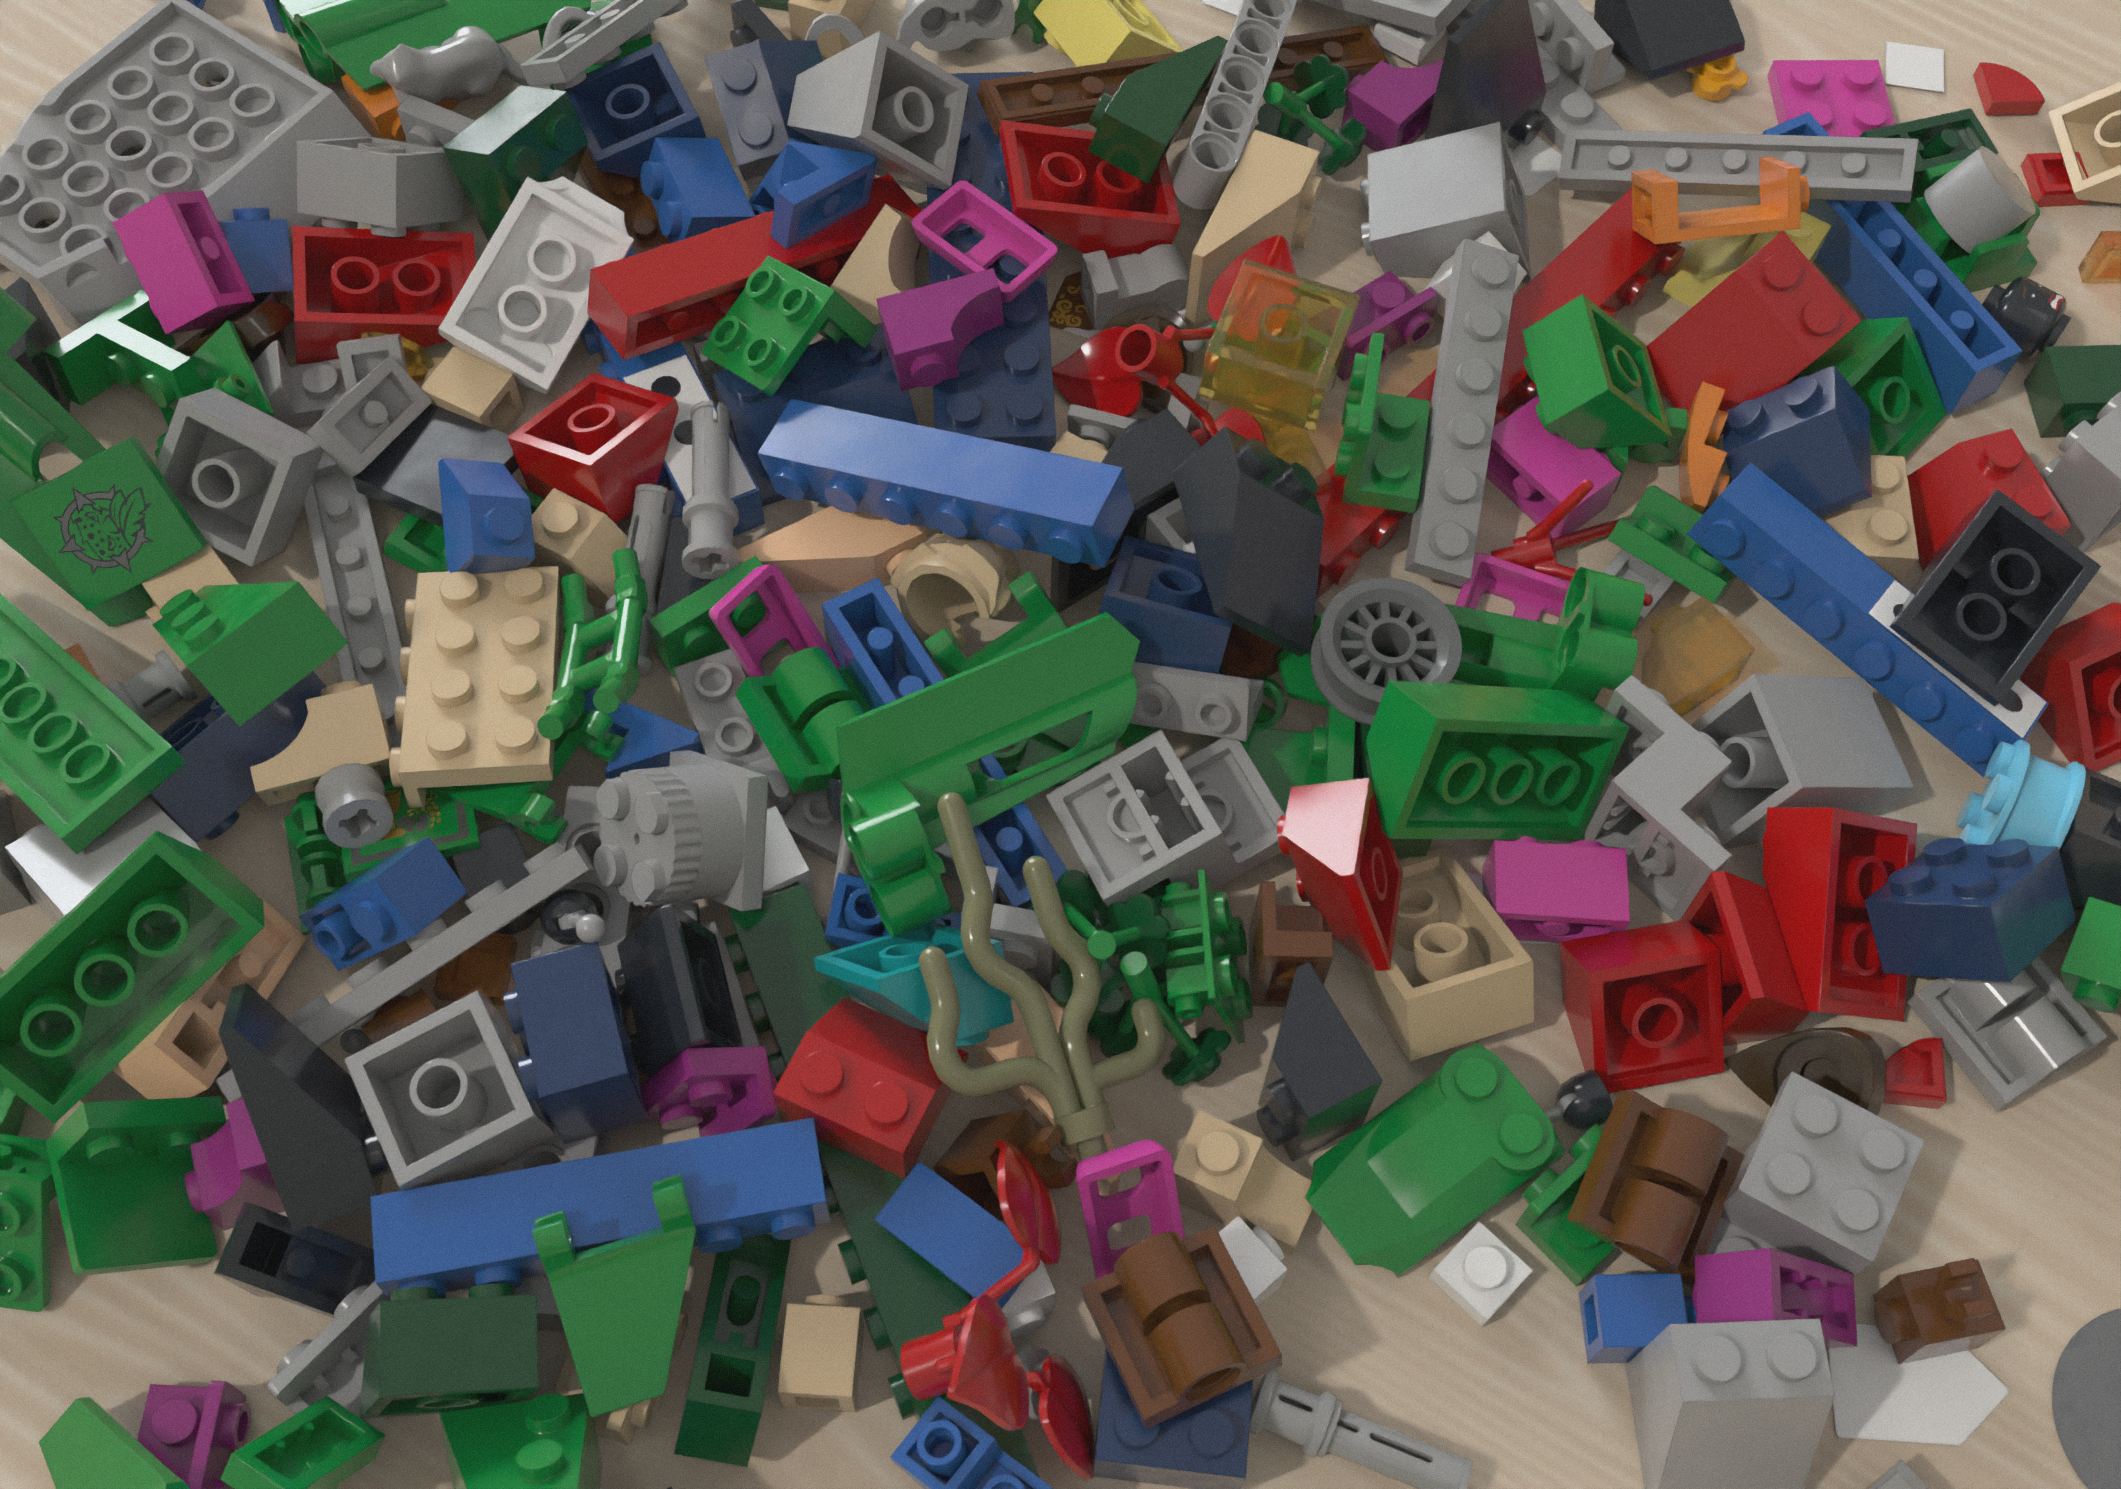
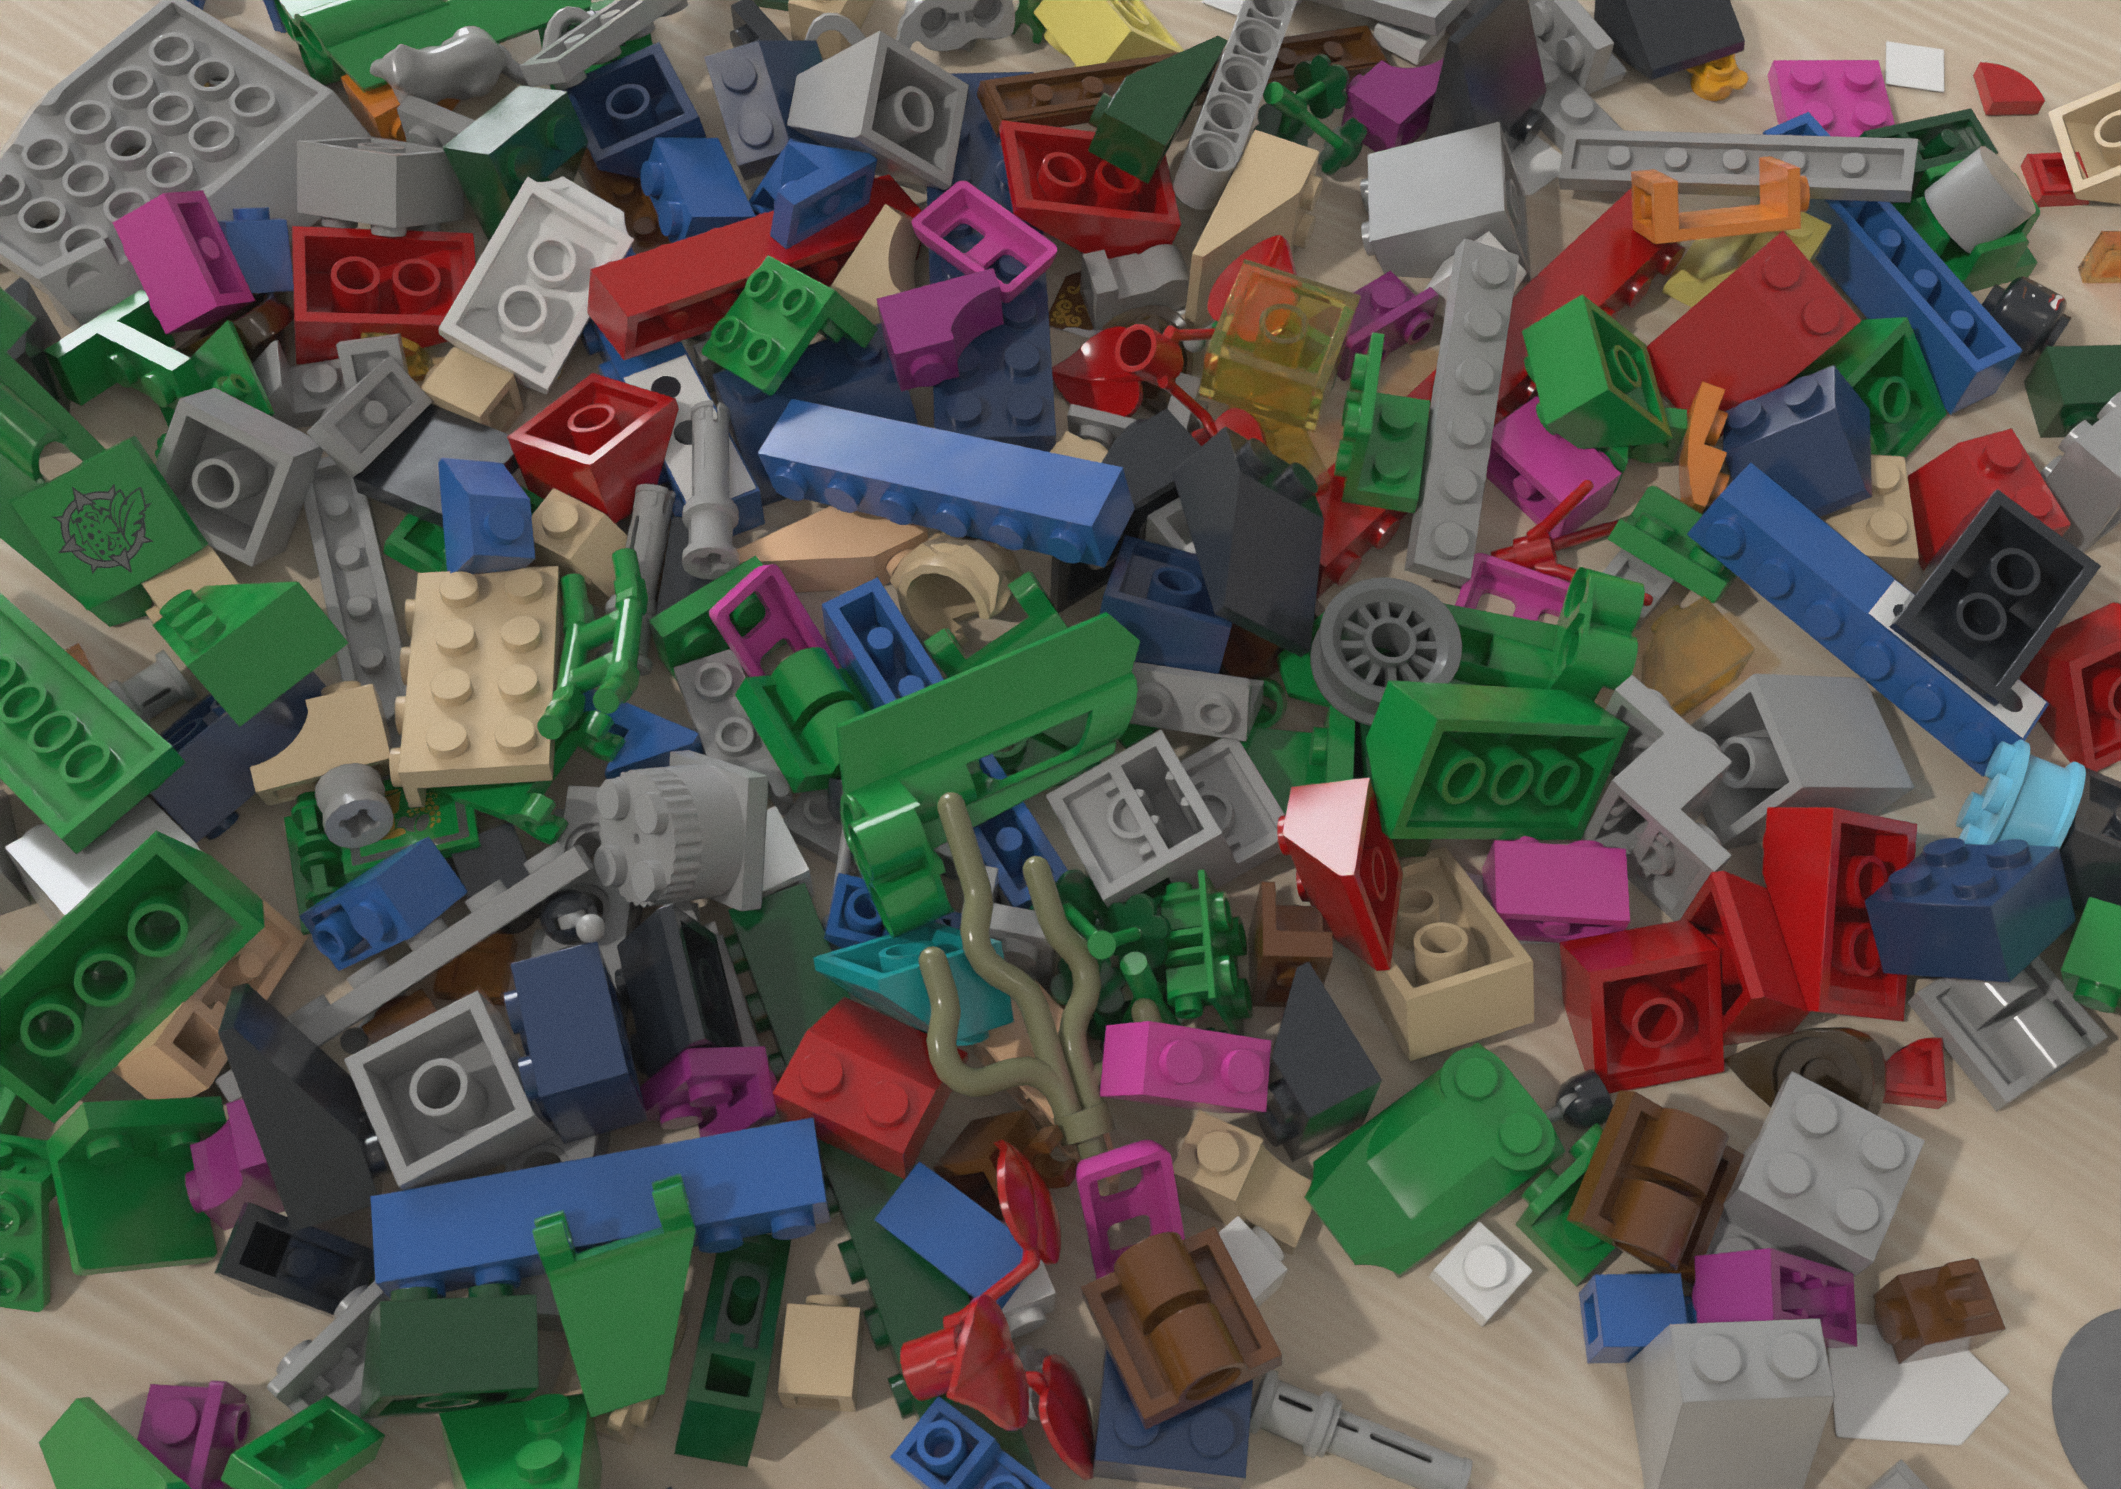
none -> dark pink brick [1100,1021,1271,1114]

